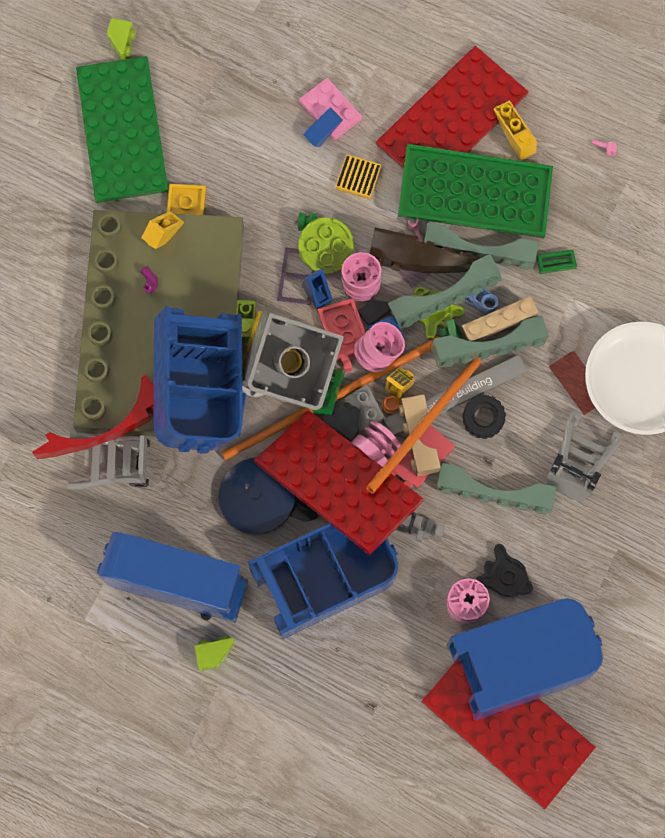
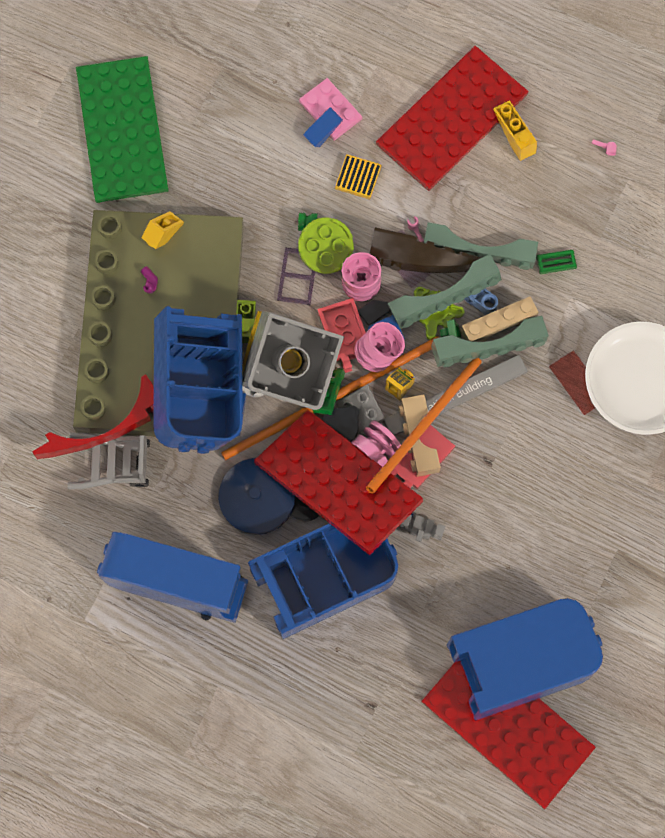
lime slope [107,18,136,60] -> none
yellow tile [166,184,206,215] -> none
lime slope [194,635,235,671] -> none
blue slope [301,269,333,309] -> none
orange plate [382,395,401,414] -> none
green plate [397,144,553,238] -> none
sand green arch [436,463,556,515] -> none
bright pink wheel [446,578,490,625] -> none
black tyre [462,395,506,439] -> none
black tile [475,544,533,597] -> none
light grey hand [546,410,624,503] -> none

